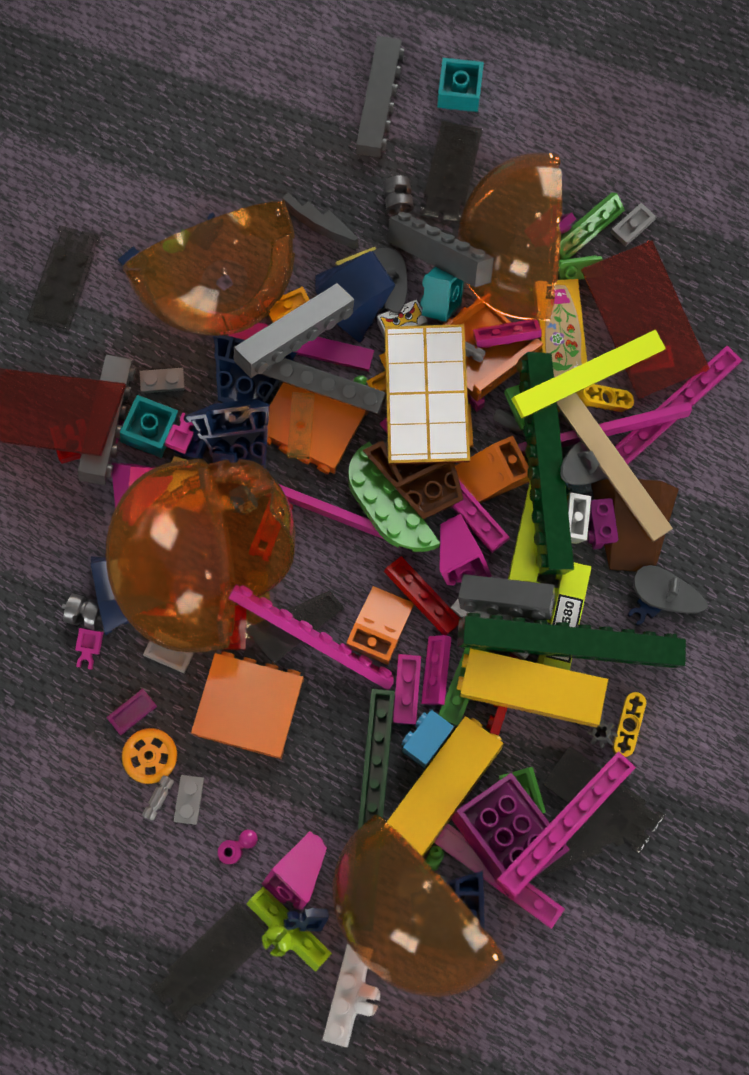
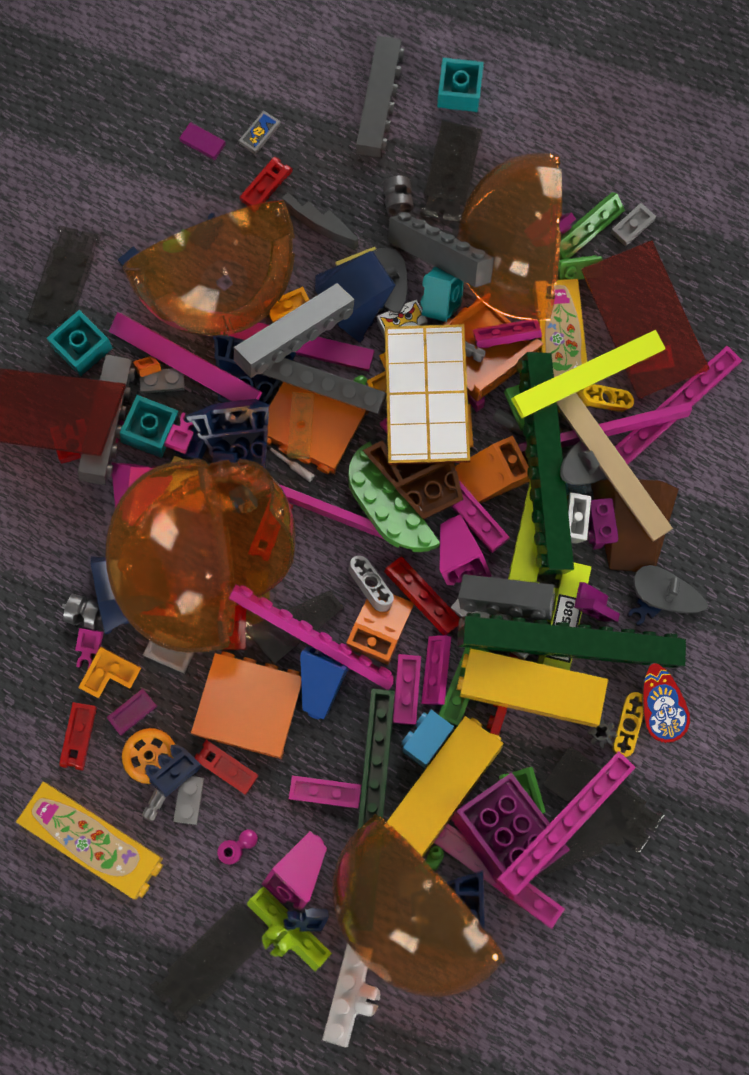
none -> brick [16,782,163,899]
none -> teal brick [47,310,113,377]
none -> red plate [59,702,97,771]
none -> light orange plate [78,647,142,698]
none -> dark pink tile [109,312,262,401]
none -> orange tile [133,356,161,377]
none -> dark blue plate [146,745,201,798]
none -> magenta tile [179,122,226,160]
none -> red plate [194,740,259,795]
none -> tile [239,111,280,154]
none -> red plate [240,157,293,212]
none -> white piece [270,447,315,482]
none -> dark pink plate [289,776,361,809]
none -> blue slope [300,646,349,720]
none -> light grey beam [348,556,394,612]
none -> magenta panel [574,582,620,622]
none -> shield [642,663,690,743]

